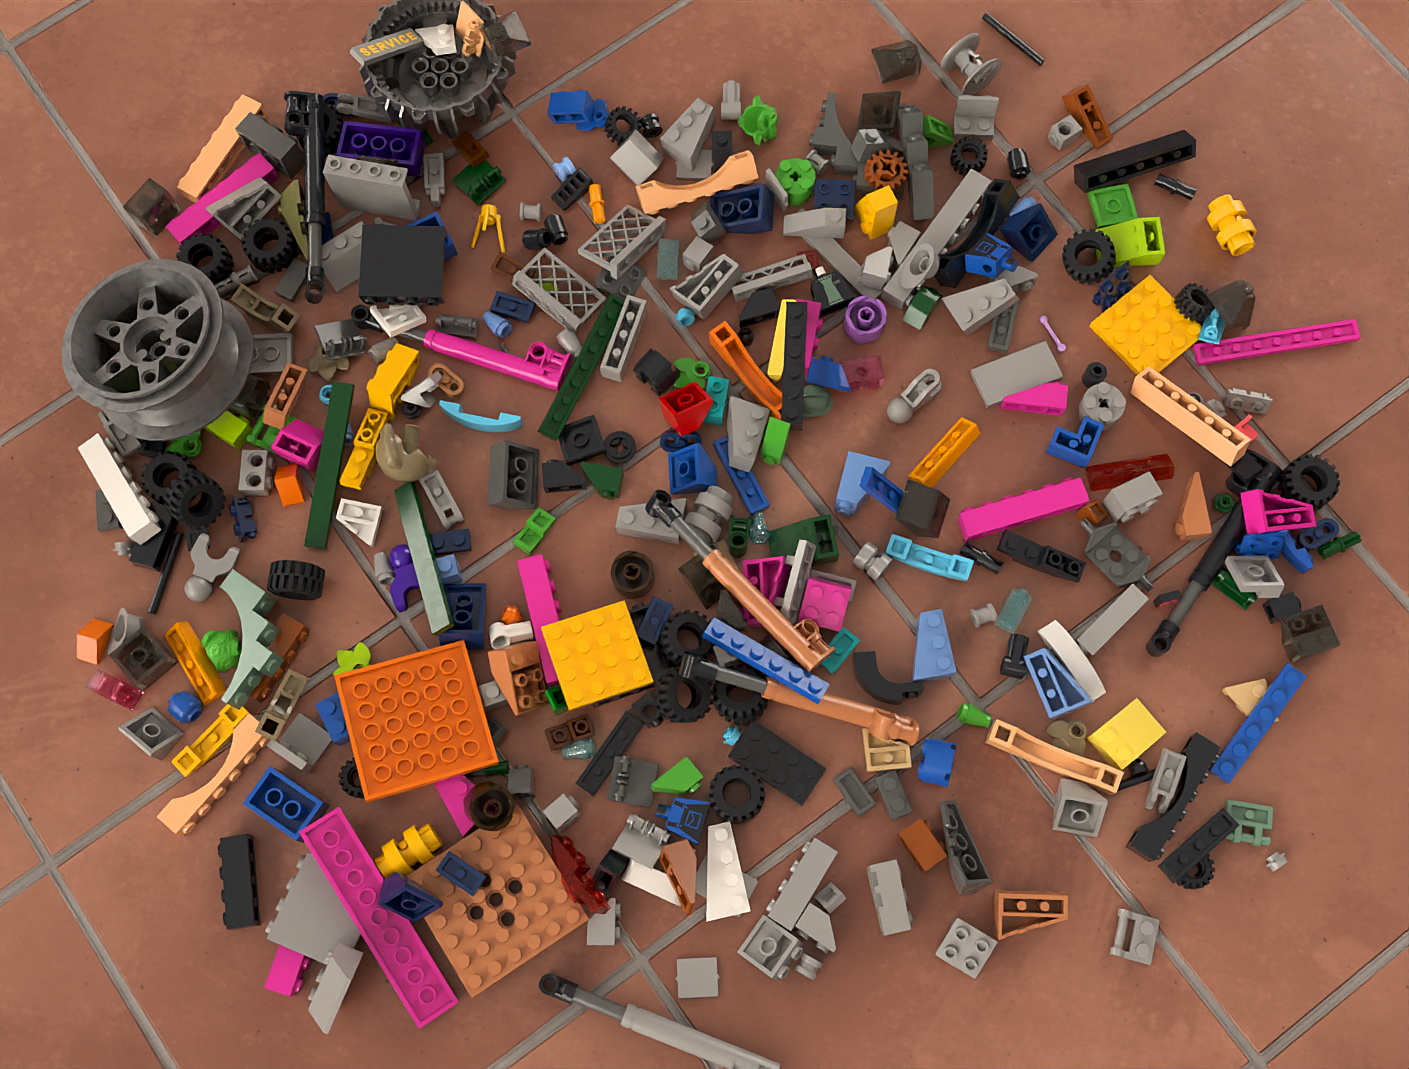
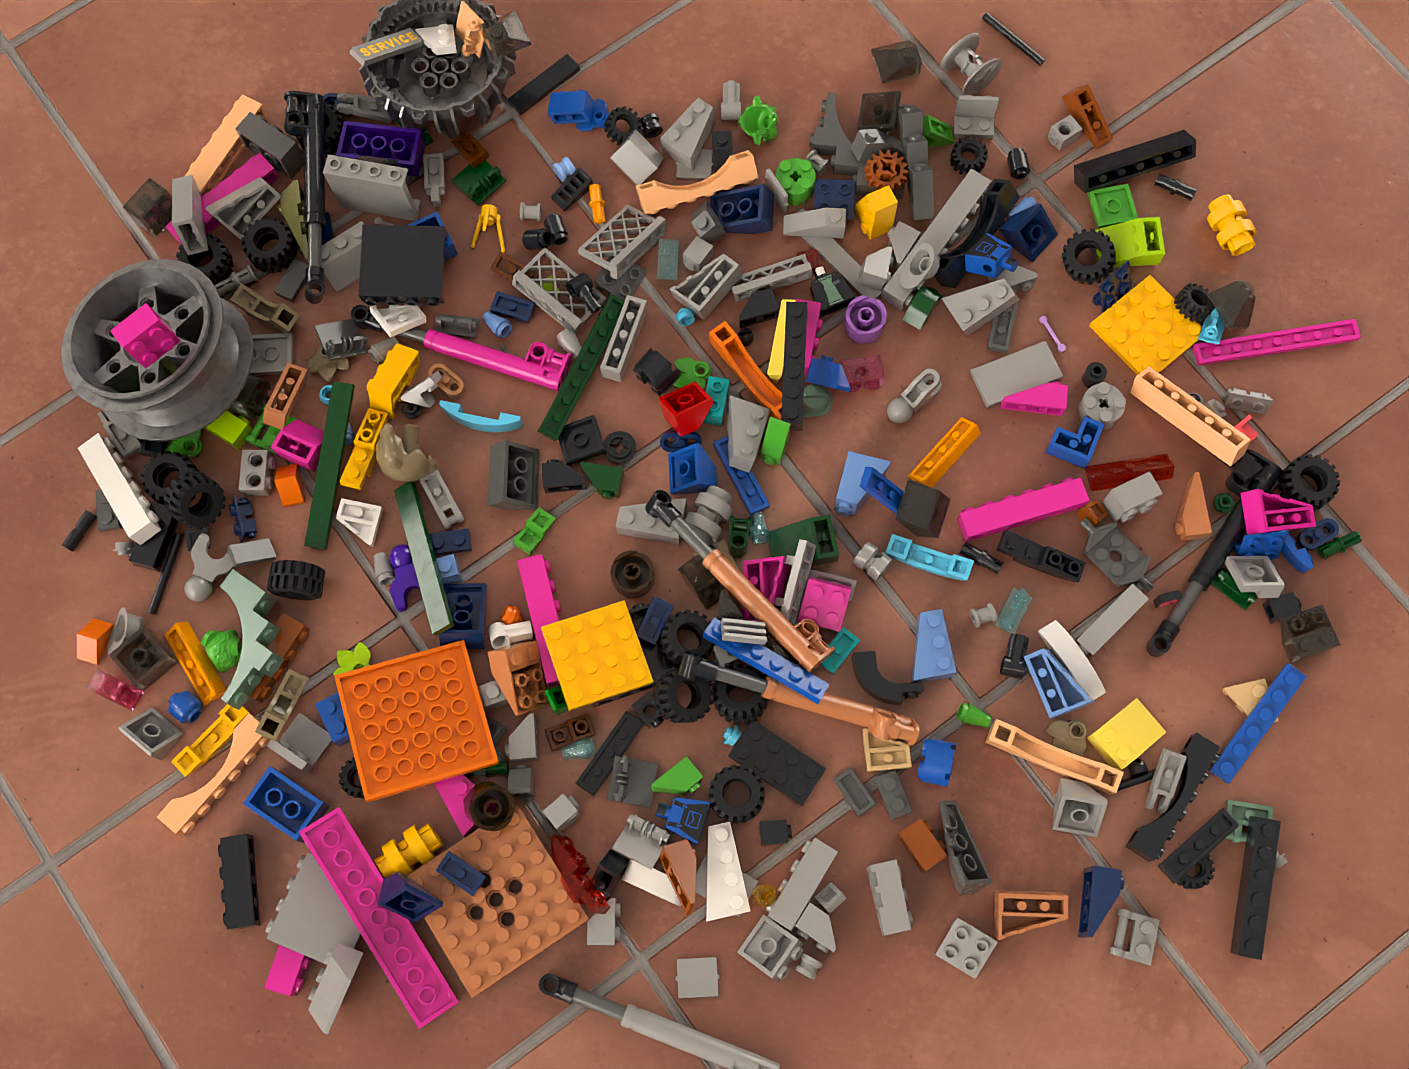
none -> black piece [62,510,97,552]
none -> dark pink brick [110,303,181,369]
none -> light grey slope [172,175,208,255]
none -> tile [227,538,276,567]
none -> light grey slope [505,713,539,762]
none -> black tile [508,54,580,115]
none -> black pin [566,272,602,314]
none -> light grey tile [720,618,767,645]
none -> clear yellow cone [752,884,776,907]
none -> black brick [759,819,792,846]
none -> dark blue slope [1078,866,1125,938]
none -> black brick [1230,816,1281,960]

